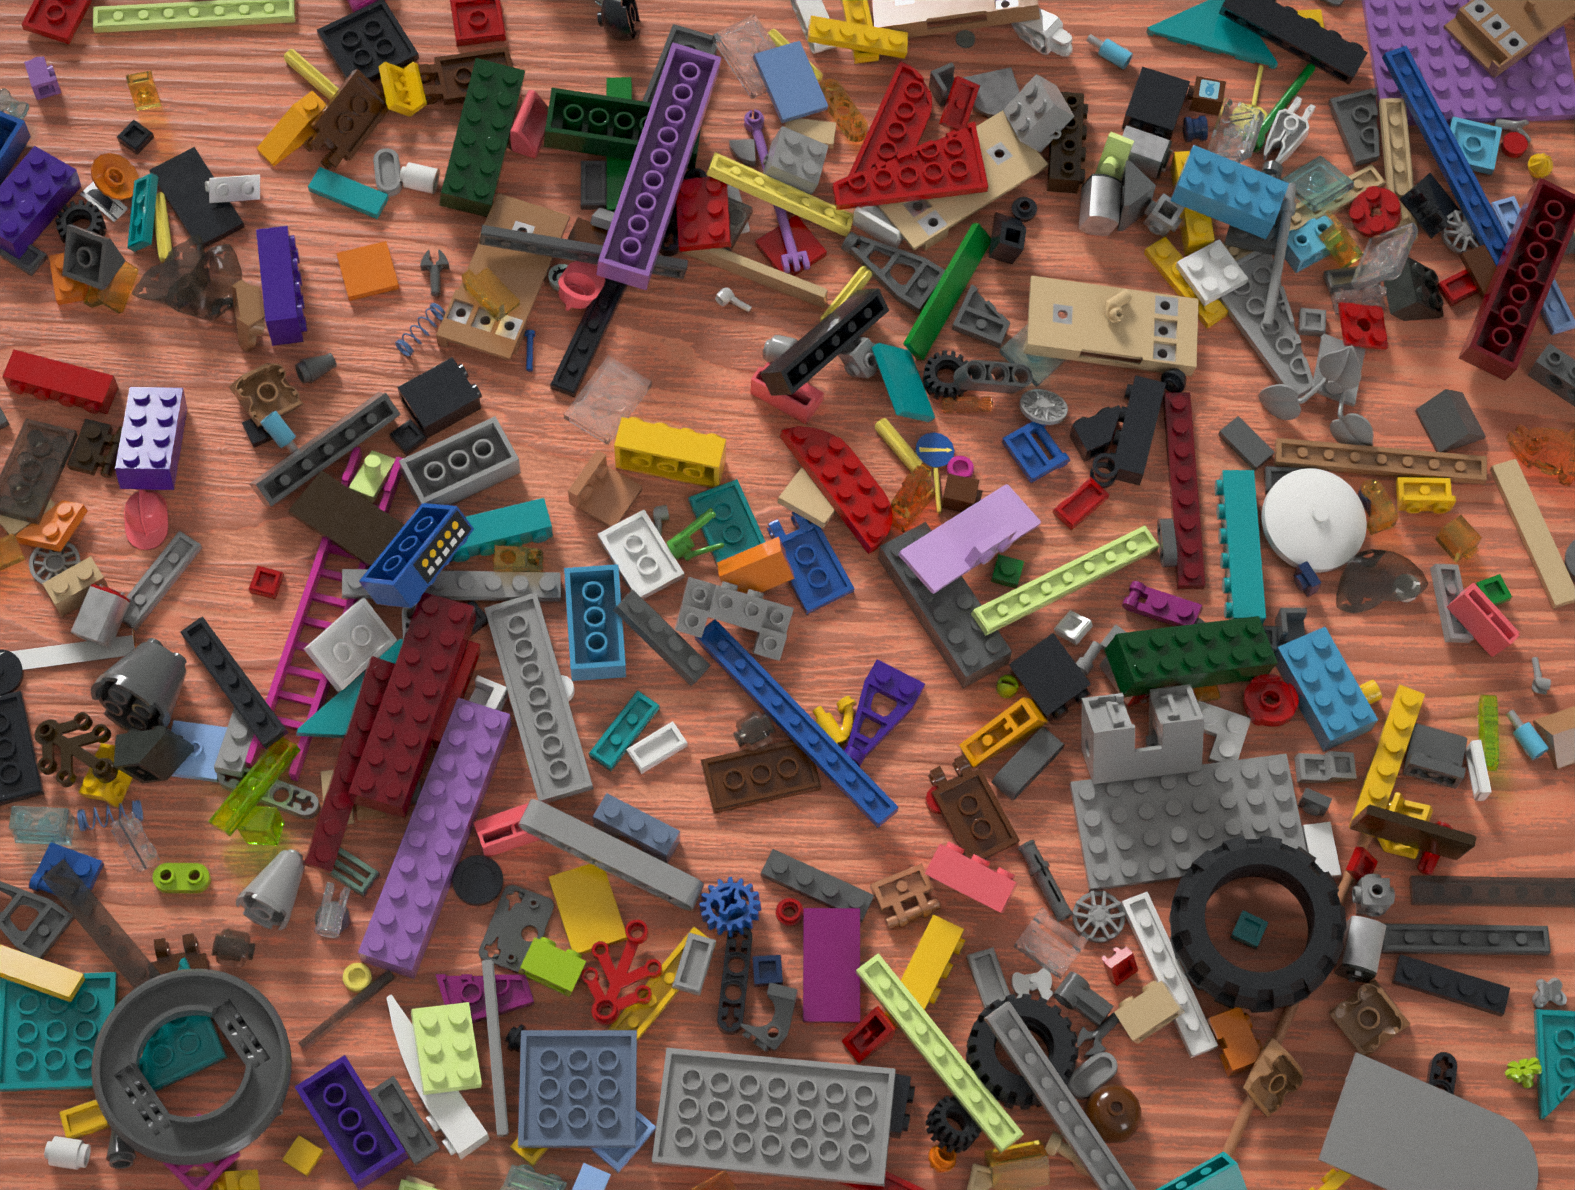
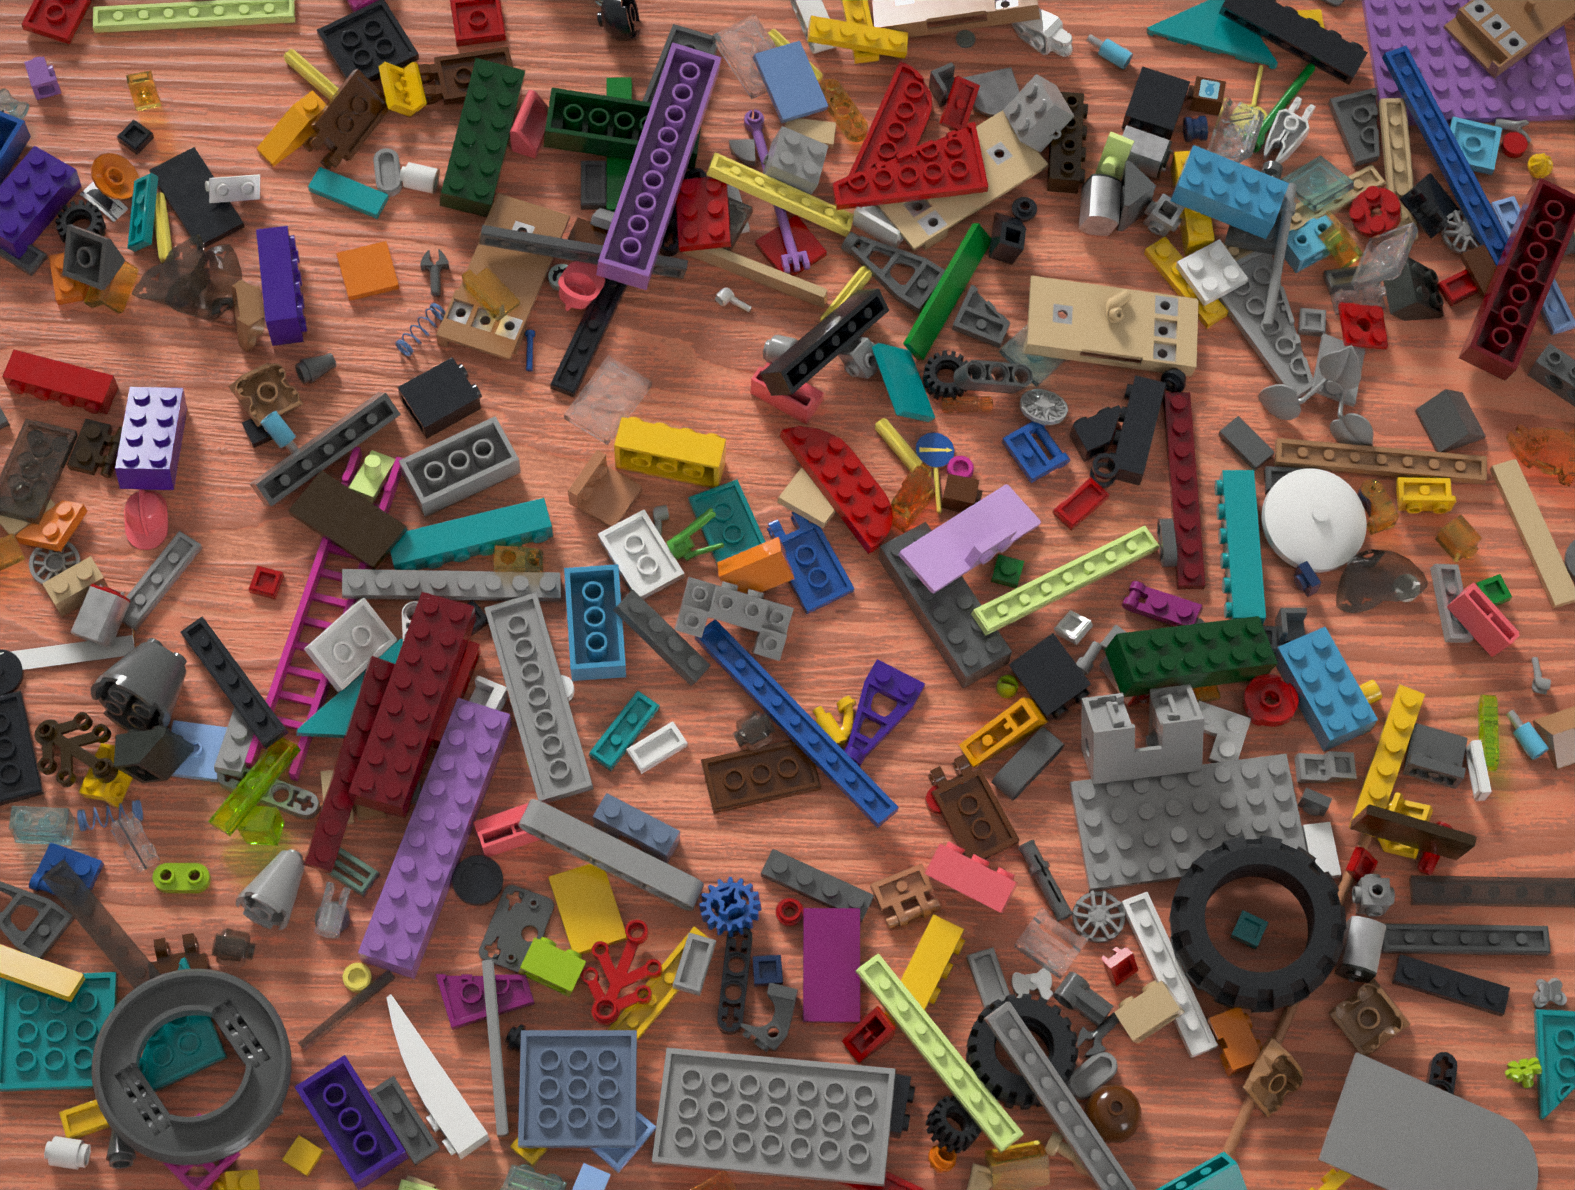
blue brick [359,503,474,608] -> none
black tile [389,419,427,456] -> none
yellowish green plate [411,1002,482,1095] -> none

